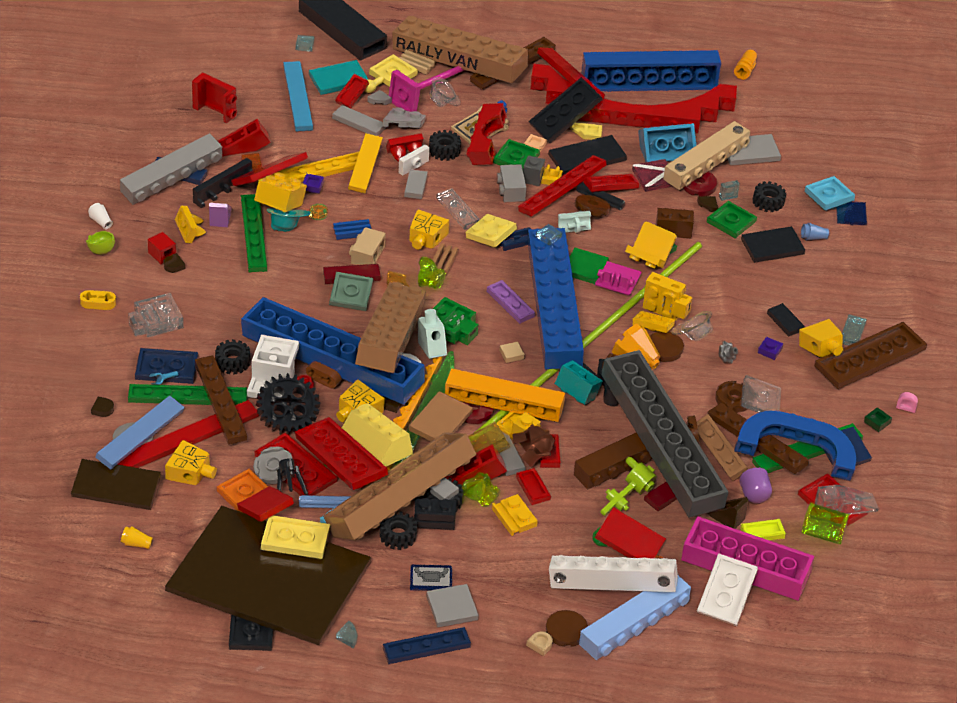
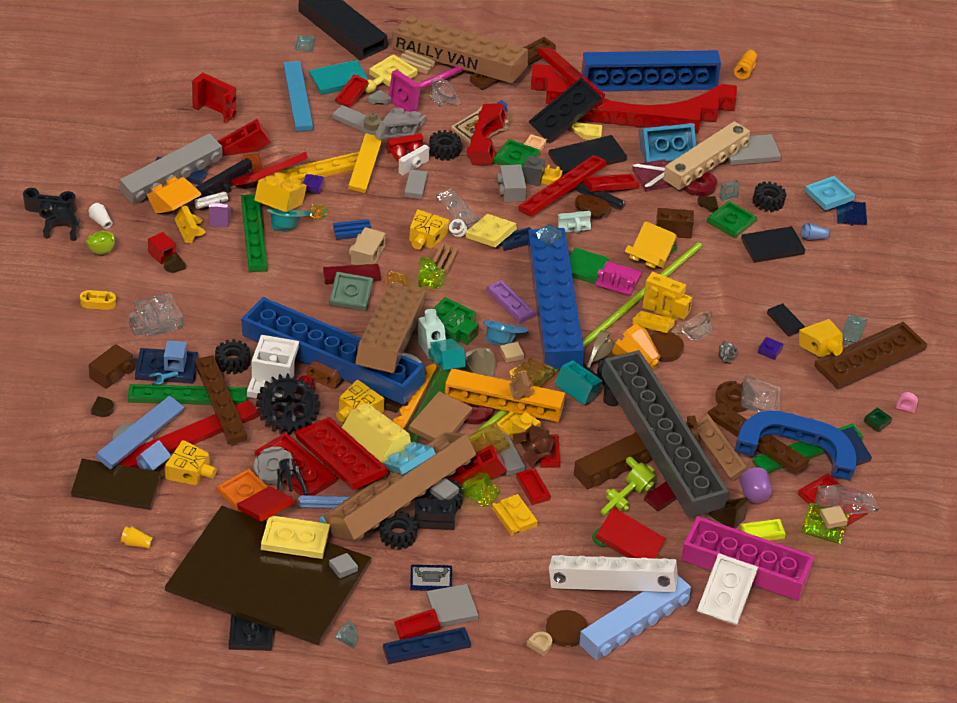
none -> black piece [23,188,79,241]
none -> reddish brown brick [88,344,134,389]
none -> medium blue brick [136,440,171,470]
none -> light orange slope [147,176,201,214]
none -> medium blue brick [164,340,187,372]
none -> white axle [194,192,228,209]
none -> light grey tile [329,553,358,578]
none -> dark tan tile [364,112,381,131]
none -> light grey tile [375,118,419,139]
none -> medium azure plate [383,442,436,475]
none -> red tile [394,609,441,640]
none -> teal brick [428,339,466,370]
none -> white bush [449,219,467,238]
none -> dark tan piece [465,348,496,377]
none -> dark azure piece [483,320,528,346]
none -> clear yellow plate [509,358,556,387]
none -> medium nougat tile [509,371,534,400]
none -> dark tan piece [587,330,614,368]
none -> tan tile [820,506,848,529]

